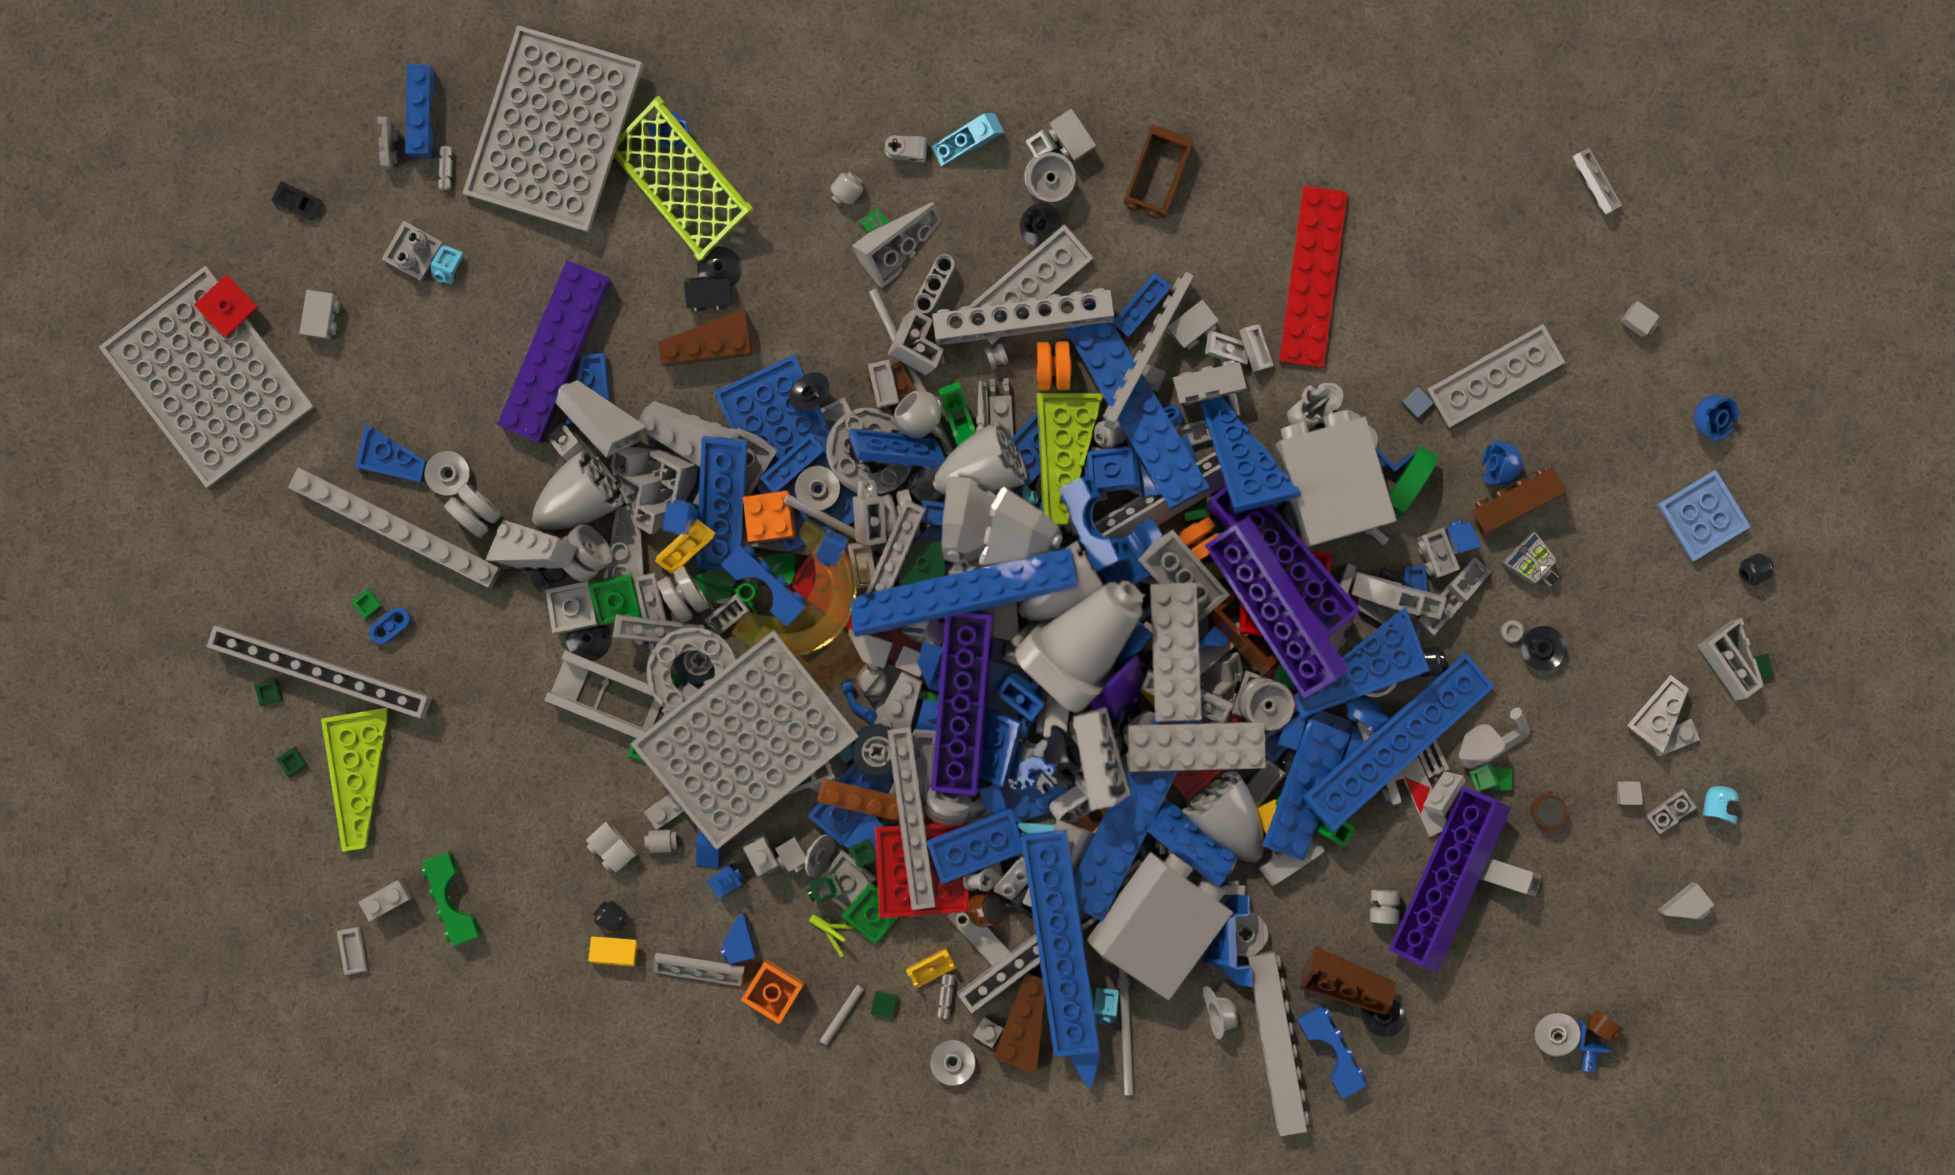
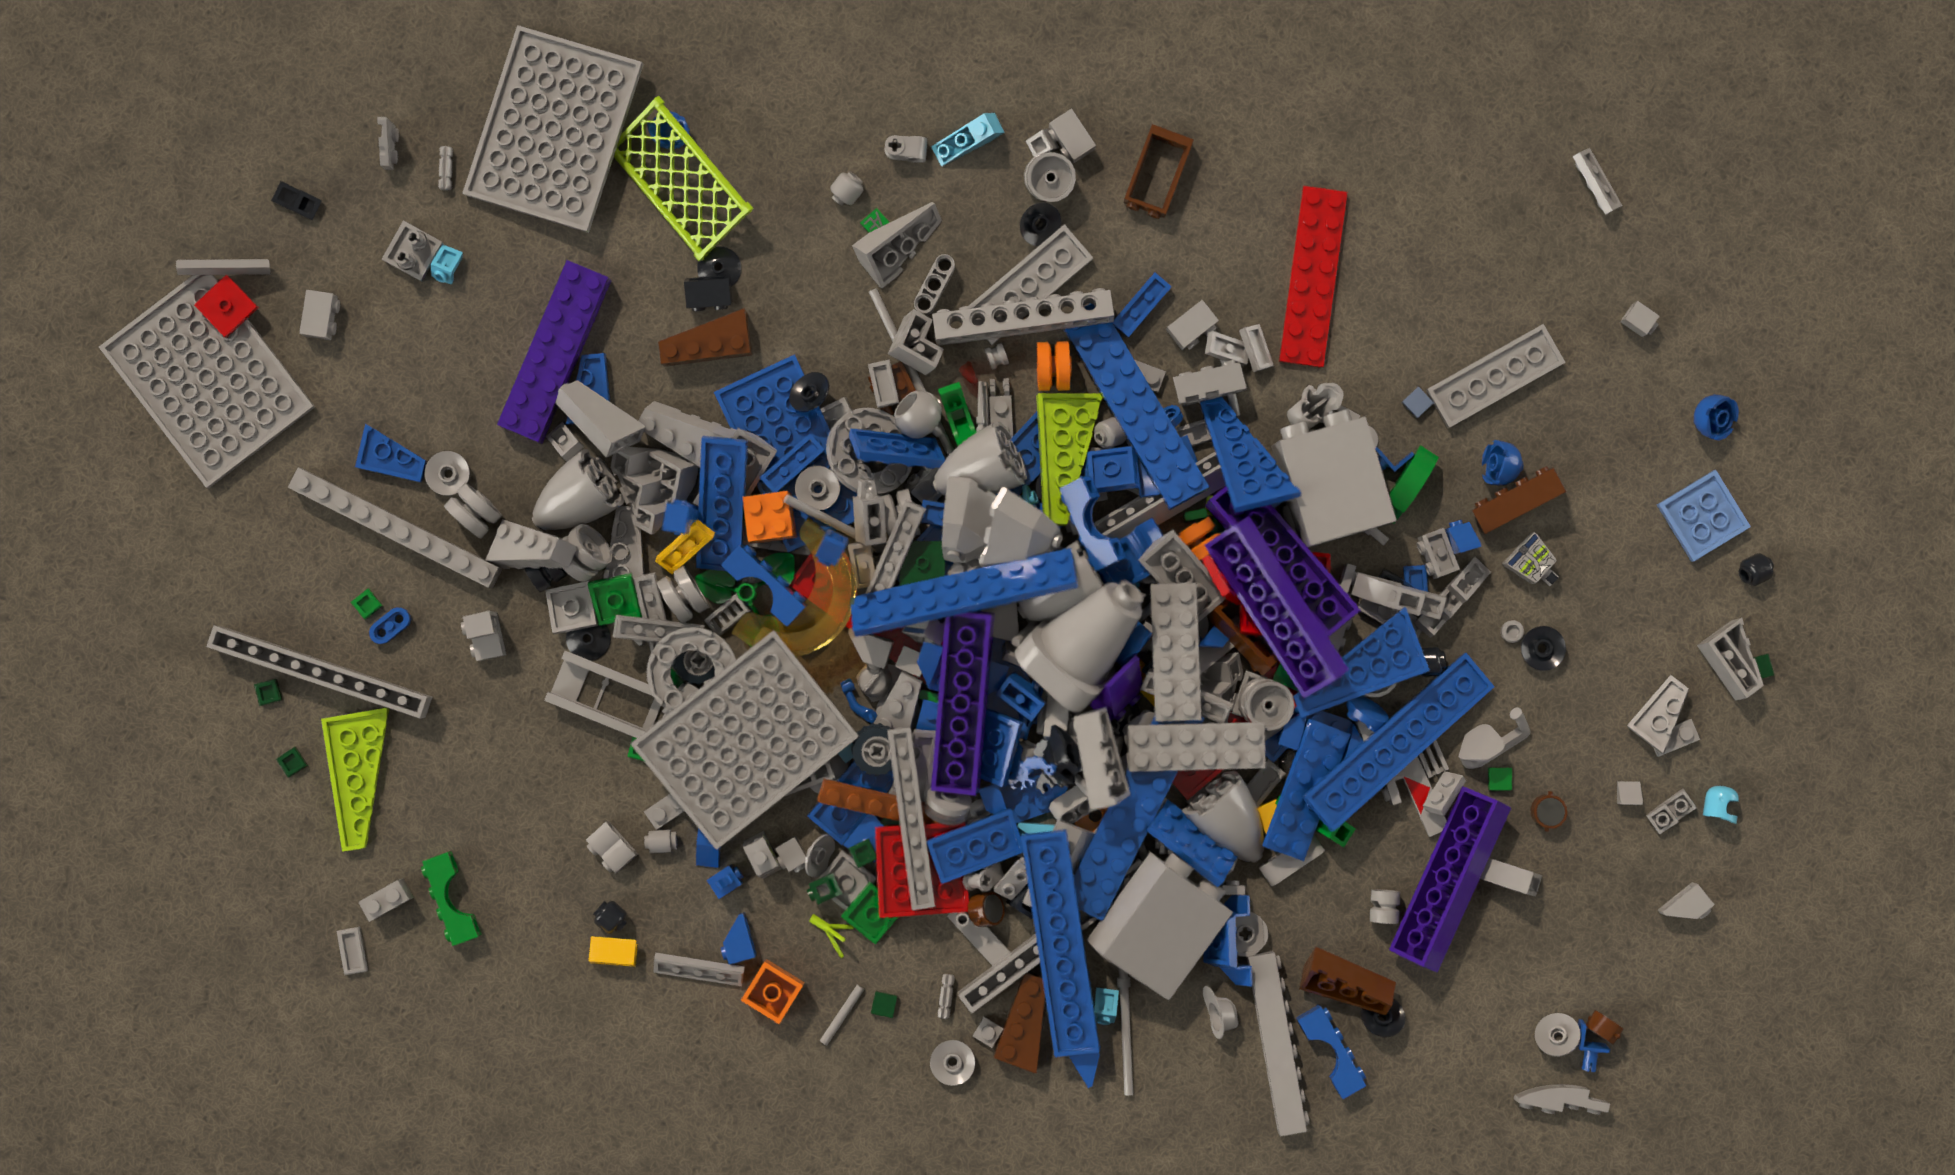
blue arch [405,64,435,158] -> none
yellow hinge [906,948,957,988] -> none
light grey plate [1103,272,1193,430] -> none
green tile [1469,763,1499,792] -> none
none -> light grey tile [176,259,270,275]
none -> light grey brick [461,611,506,661]
none -> clear red slope [959,361,978,386]
none -> red plate [1202,555,1242,605]
none -> light grey slope [1514,1084,1610,1115]

